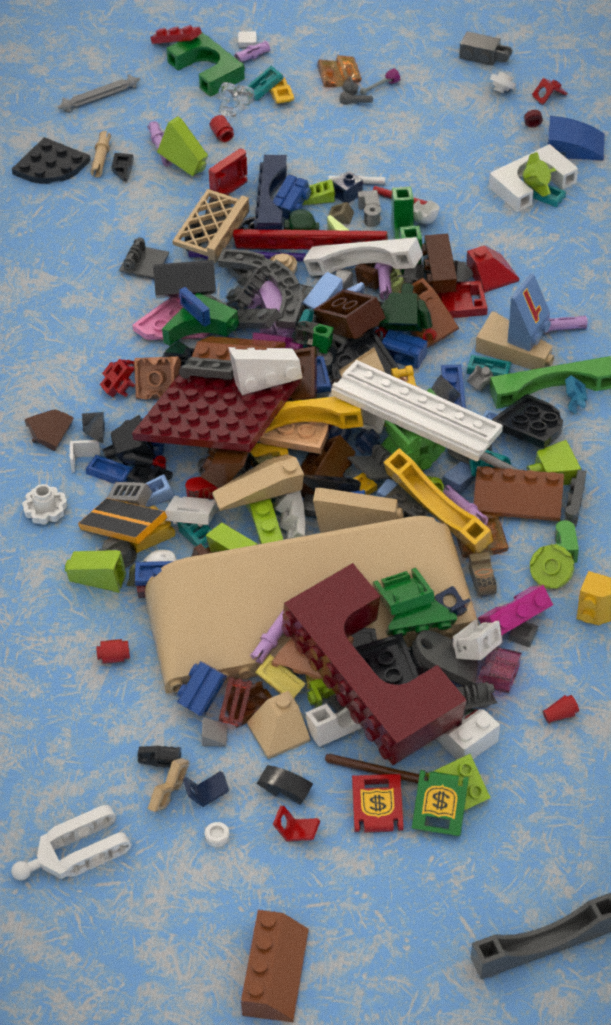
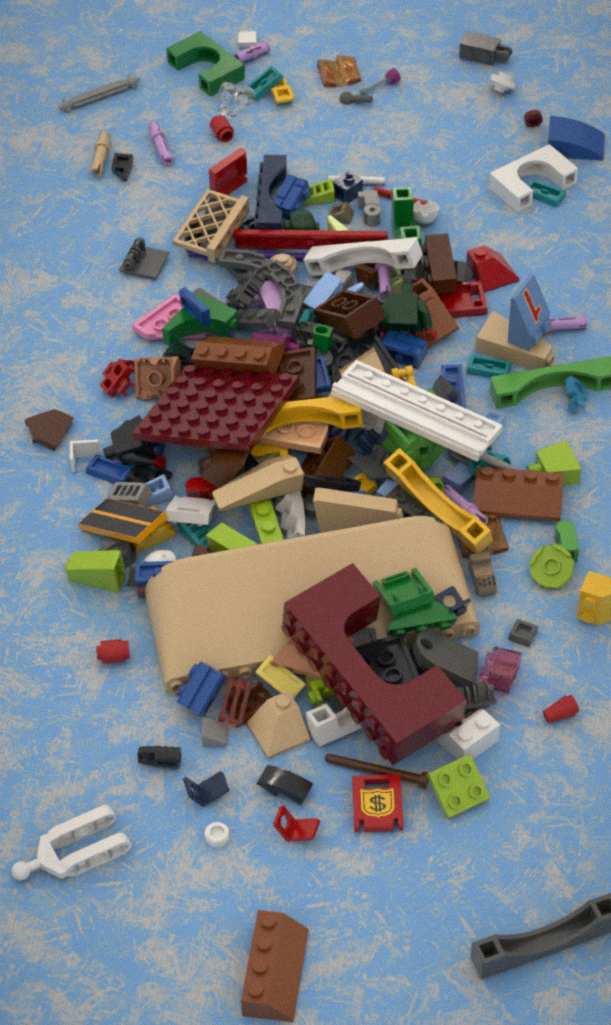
black plate [12,137,91,184] -> none
white plant [22,484,67,525] -> none
black piece [82,412,105,443] -> none
tan tile [147,758,189,812] -> none
red plate [150,25,202,44] -> none
black slope [153,260,216,299] -> none
lime slope [157,116,208,176] -> none
dark grey plate [179,357,234,380] -> none
white wedge [228,347,303,395] -> none
lavender pin [250,609,284,664] -> none
dark grey piece [342,77,359,93] -> none
green container [412,770,469,836] -> none
white hinge [453,620,502,660] -> none
light grey arm [467,365,493,391] -> none
dark pink arch [478,585,553,636] -> none
black plate [491,394,563,449] -> none
lime piece [522,152,556,197] -> none
red bracket [532,78,567,105] -> none
dark grey plate [564,470,587,527] -> none

